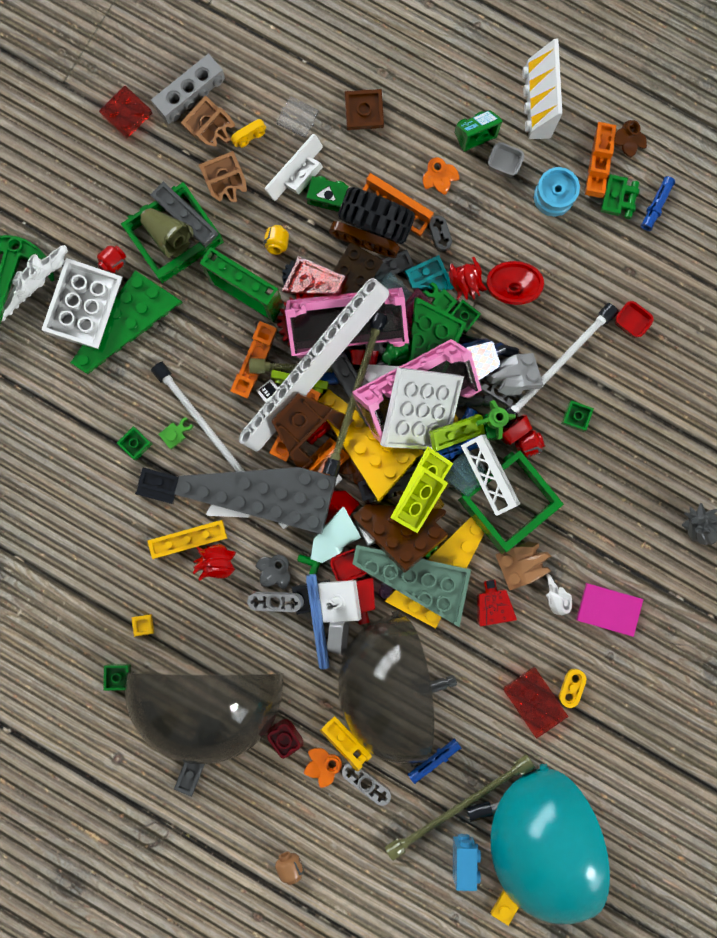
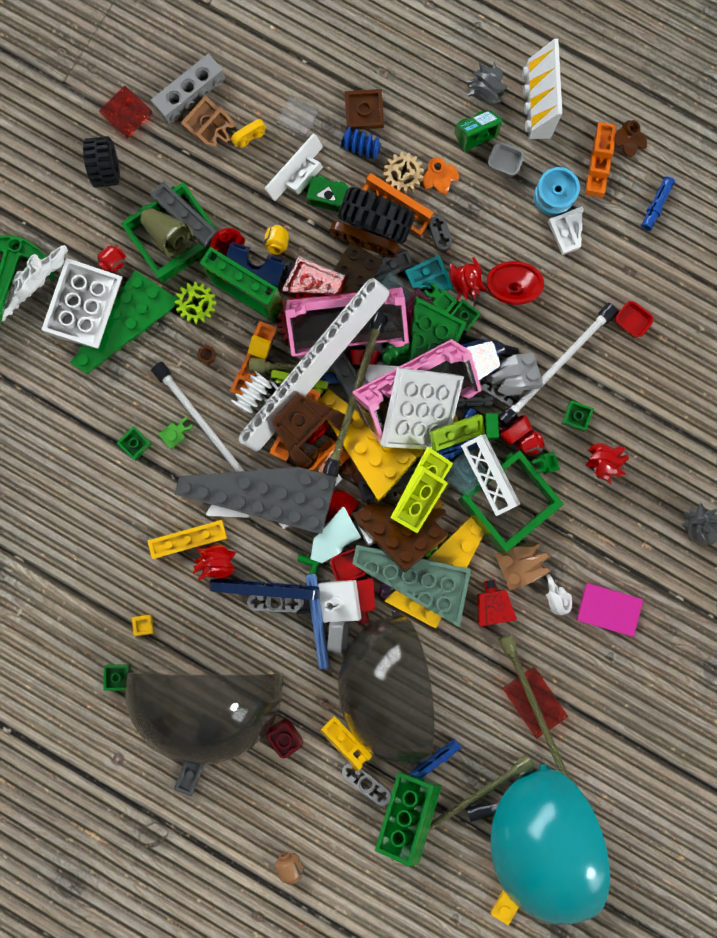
black plate [135,467,179,504] -> none
medium nougat plate [199,151,247,202] -> none
dark grey plate [255,554,291,590] -> none
orange plate [304,748,342,788] -> none
dark grey axle [419,675,457,696] -> none
dark azure brick [453,834,481,891] -> none
bright green brick [476,400,516,440] -> none
yellow plate [559,669,586,708] -> none
green plate [600,174,640,219] -> none
none -> black tyre [83,136,120,188]
none -> lime gear [175,282,217,324]
none -> reddish brown tile [197,345,217,365]
none -> red dish [210,228,245,256]
none -> dark blue beam [210,579,319,600]
none -> dark blue arch [226,241,286,286]
none -> white piece [231,370,272,413]
none -> yellow tile [248,335,271,360]
none -> blue piece [340,126,382,161]
none -> green slope [375,772,442,867]
none -> tan gear [383,152,424,194]
none -> dark grey hair [466,62,507,105]
none -> olive hose [498,634,578,787]
none -> green plate [532,452,560,474]
none -> white wing [548,206,584,255]
none -> red hair [586,443,629,484]

